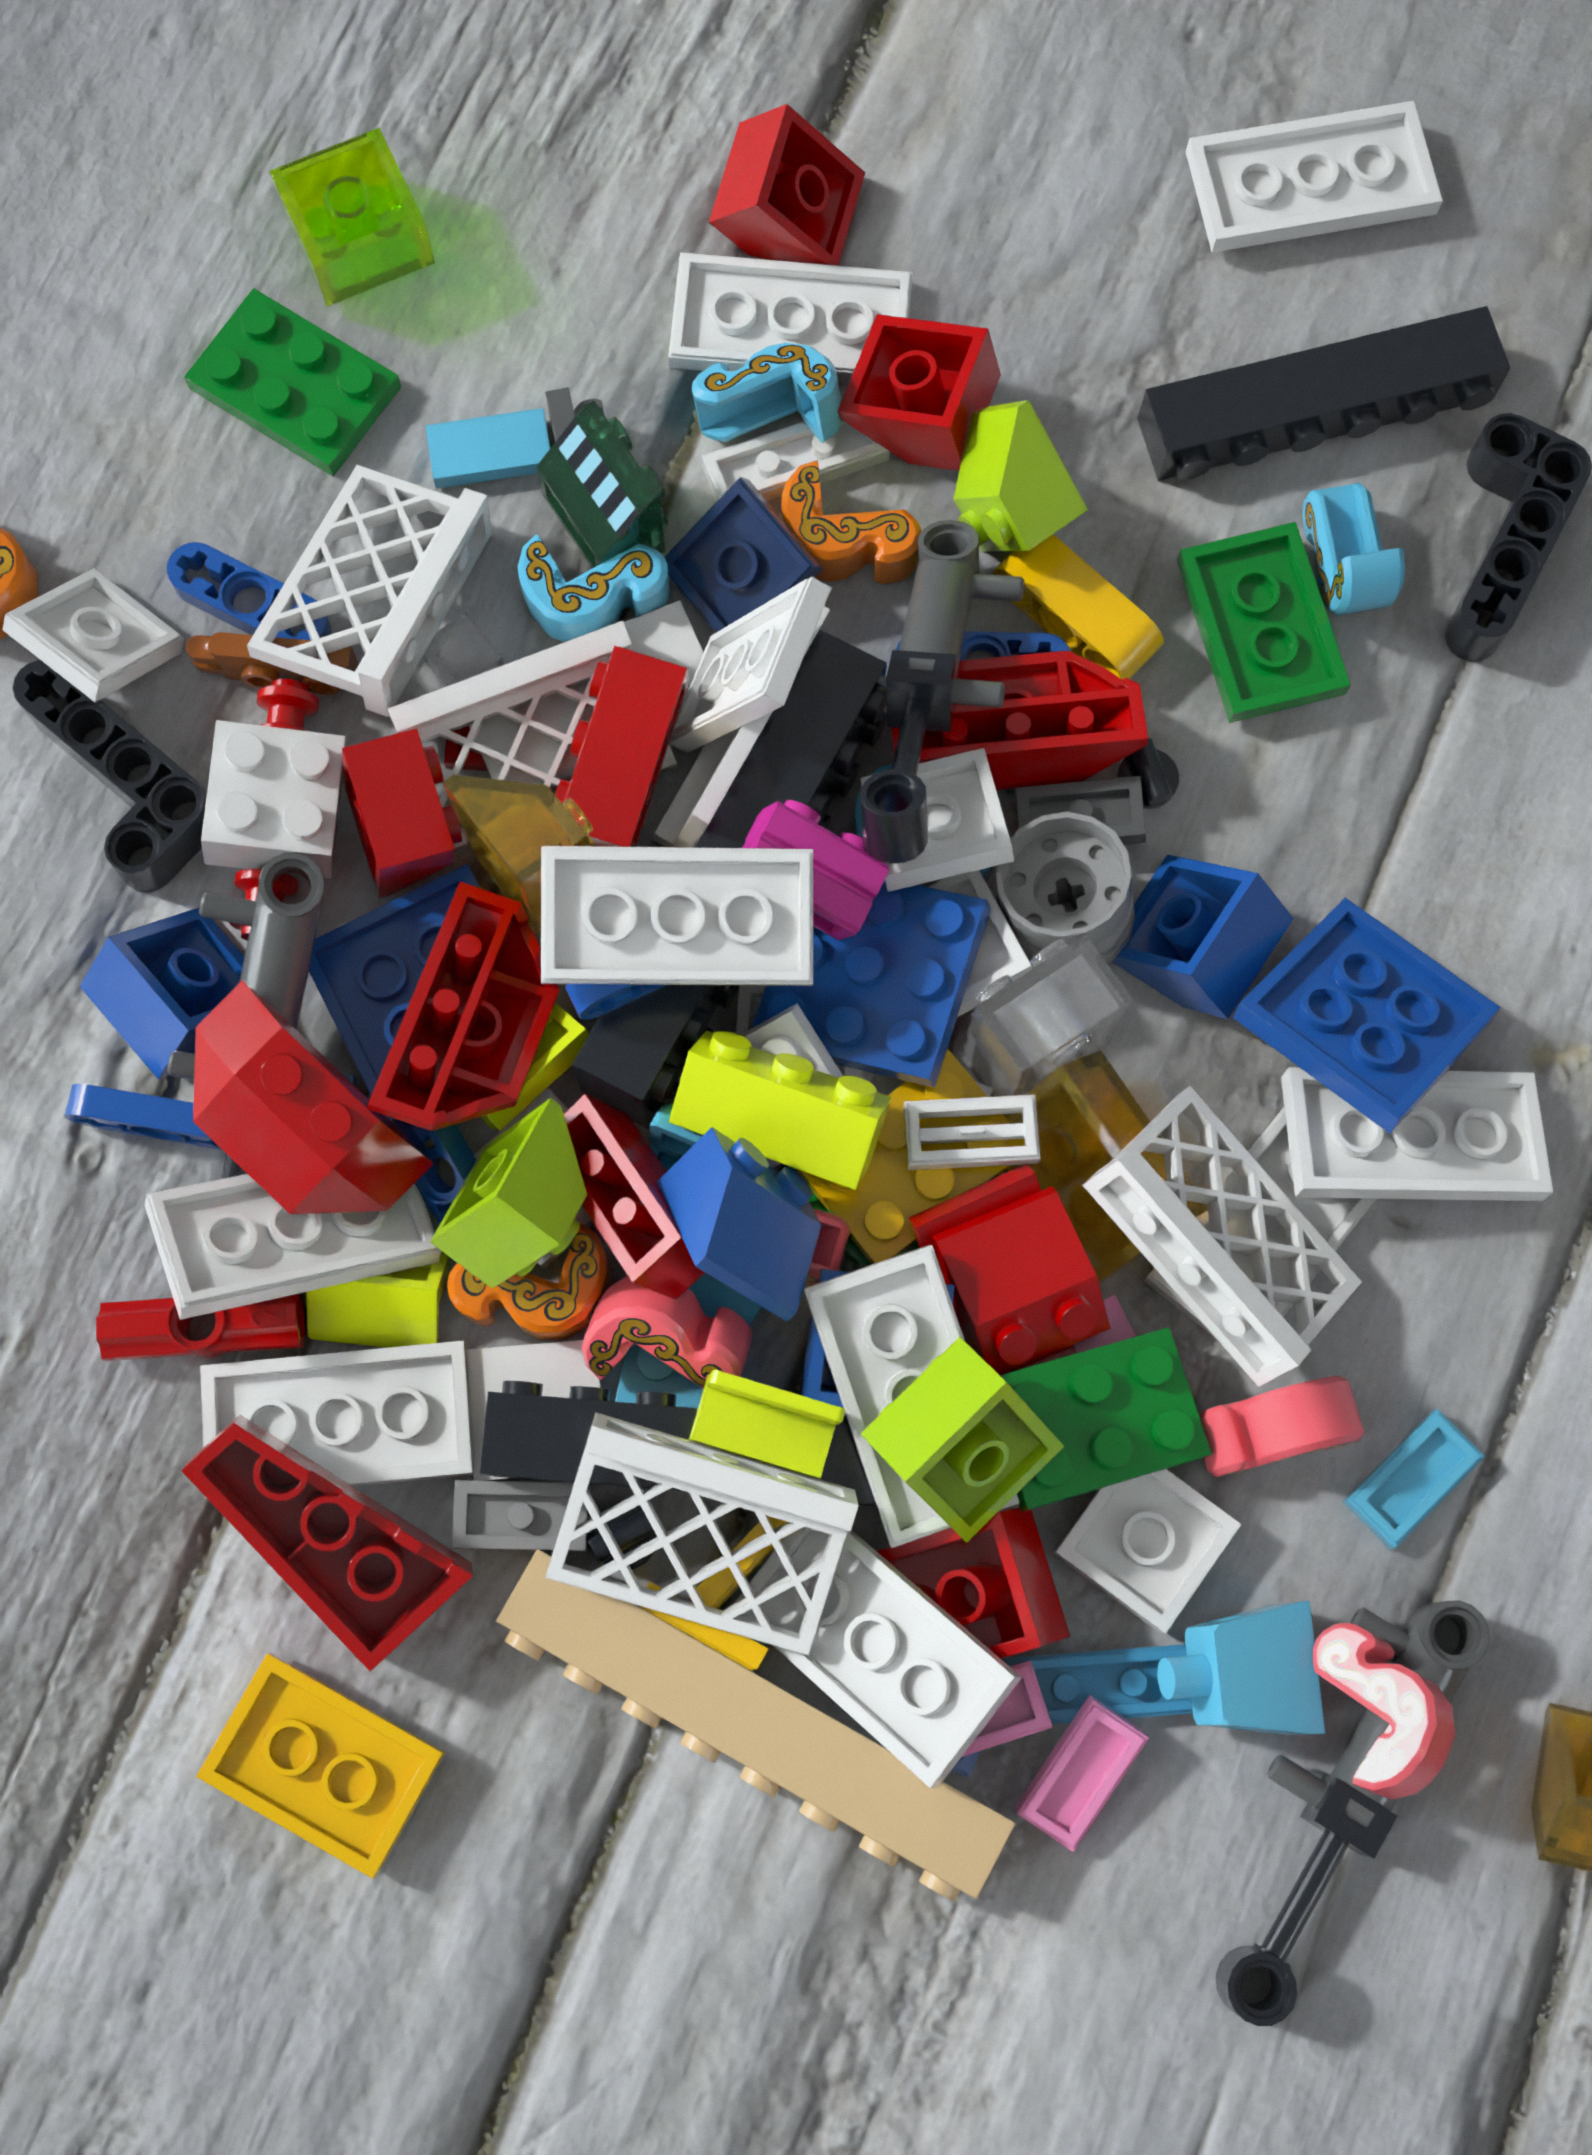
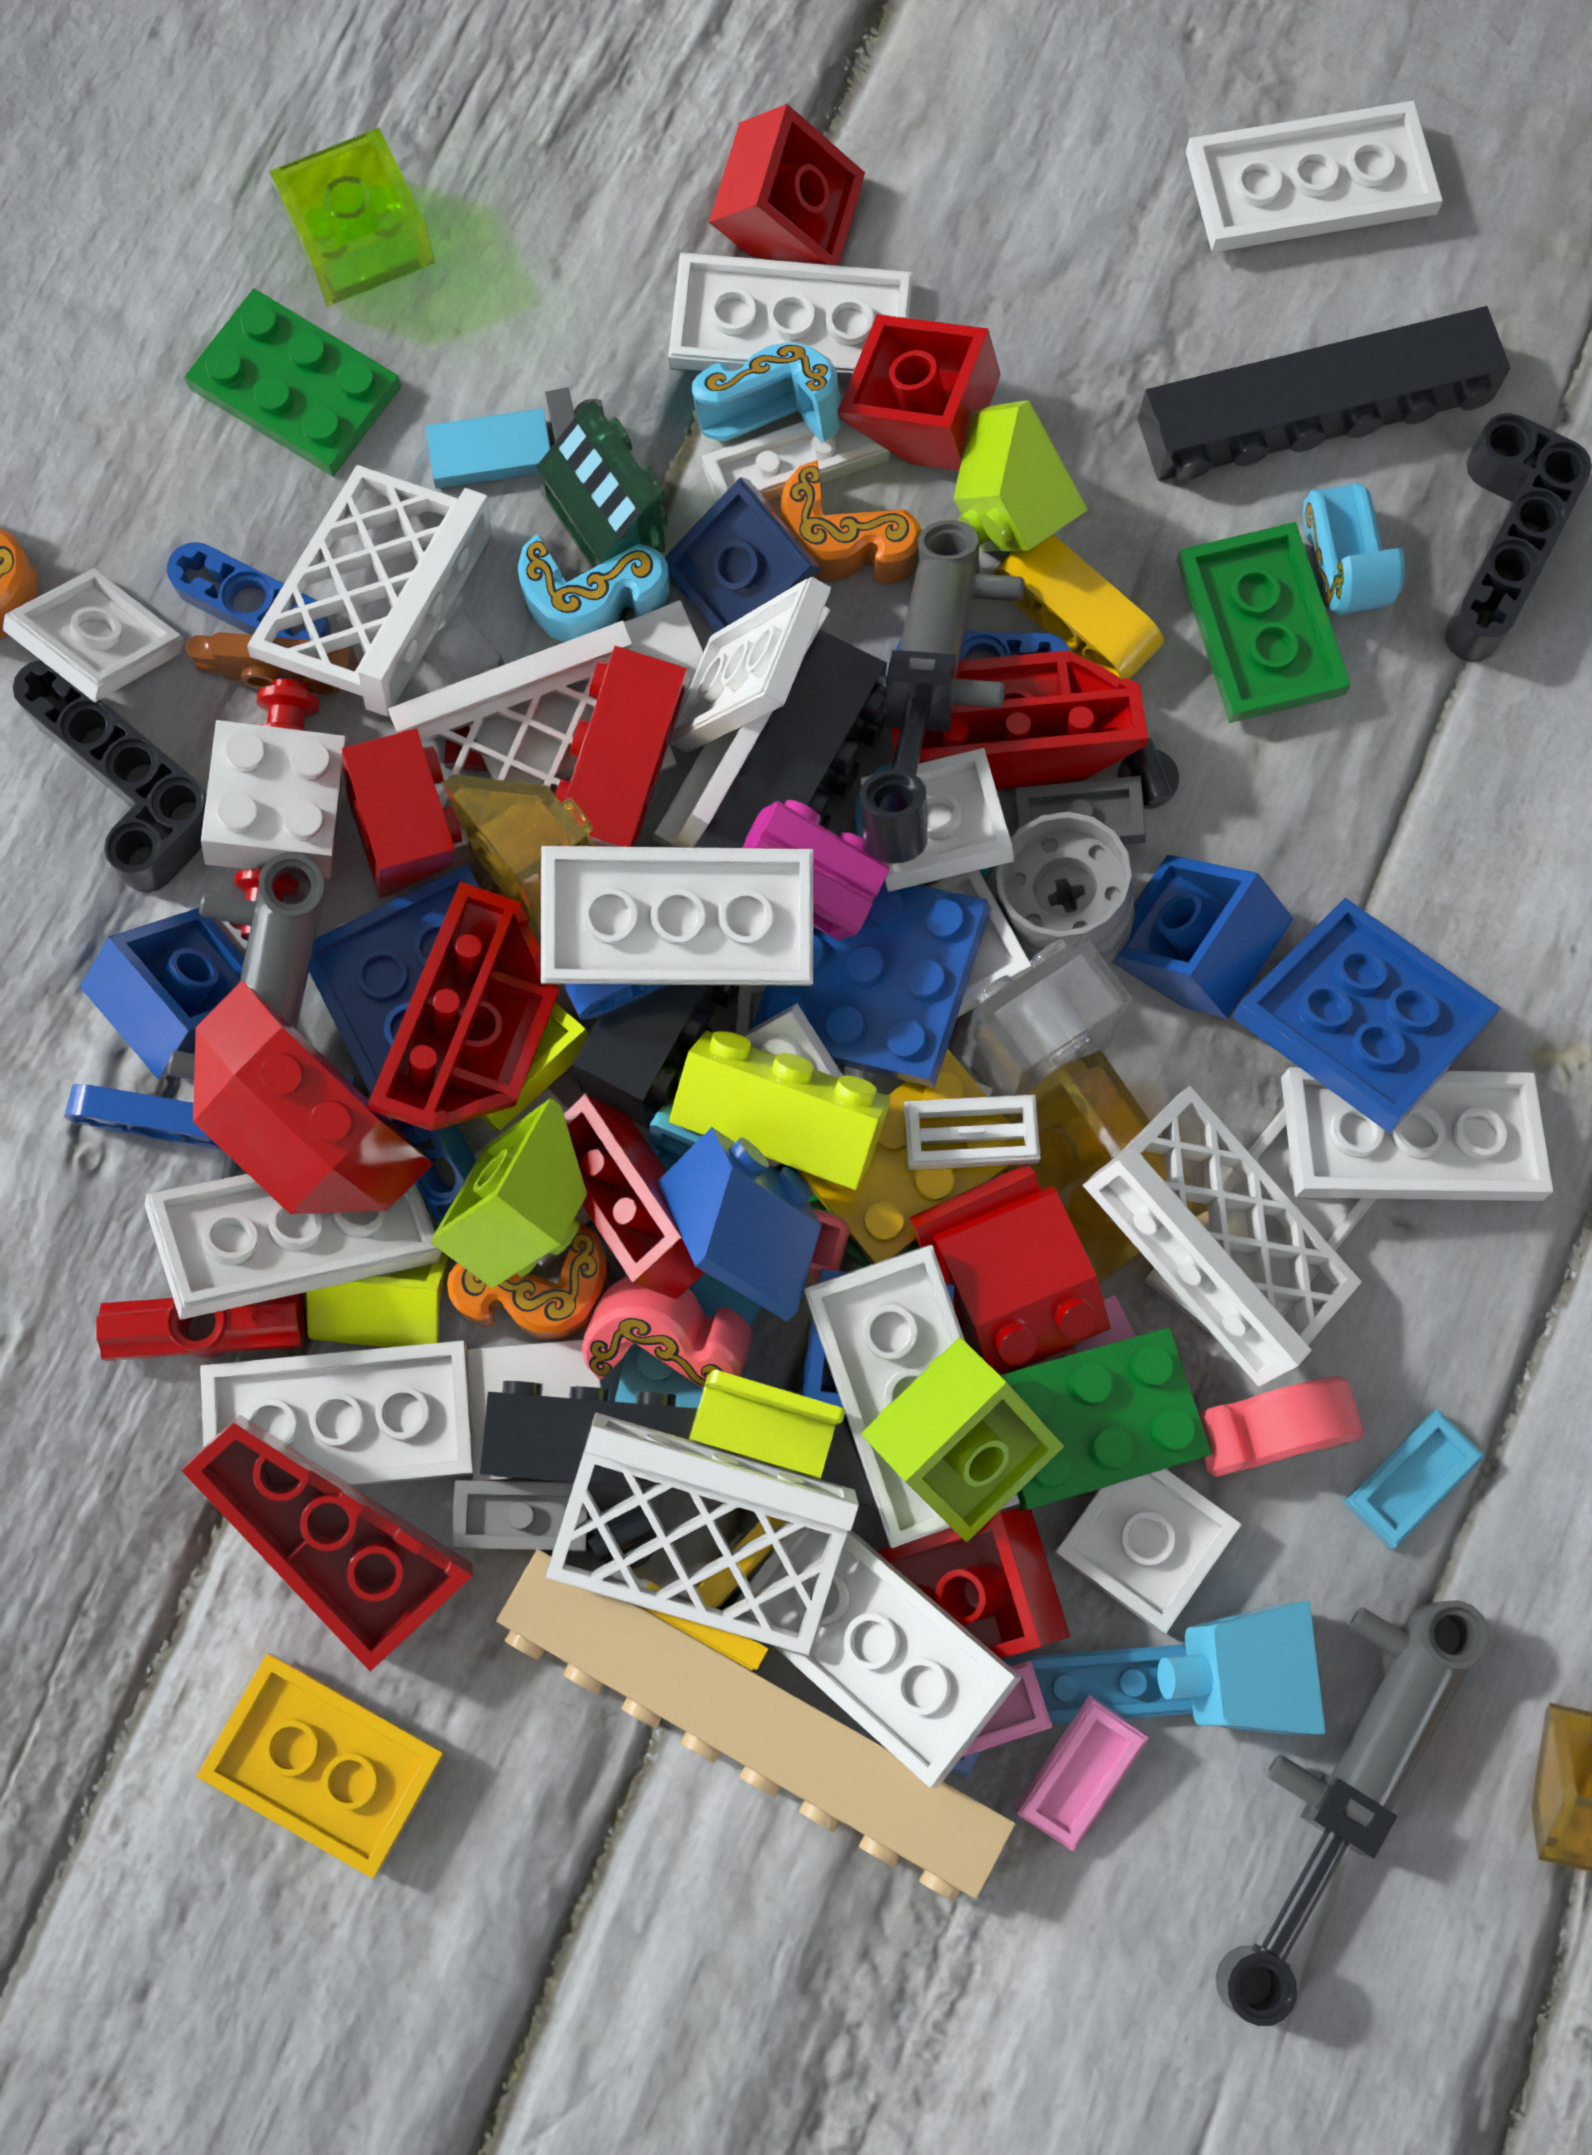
coral animal [1313,1623,1455,1800] -> none

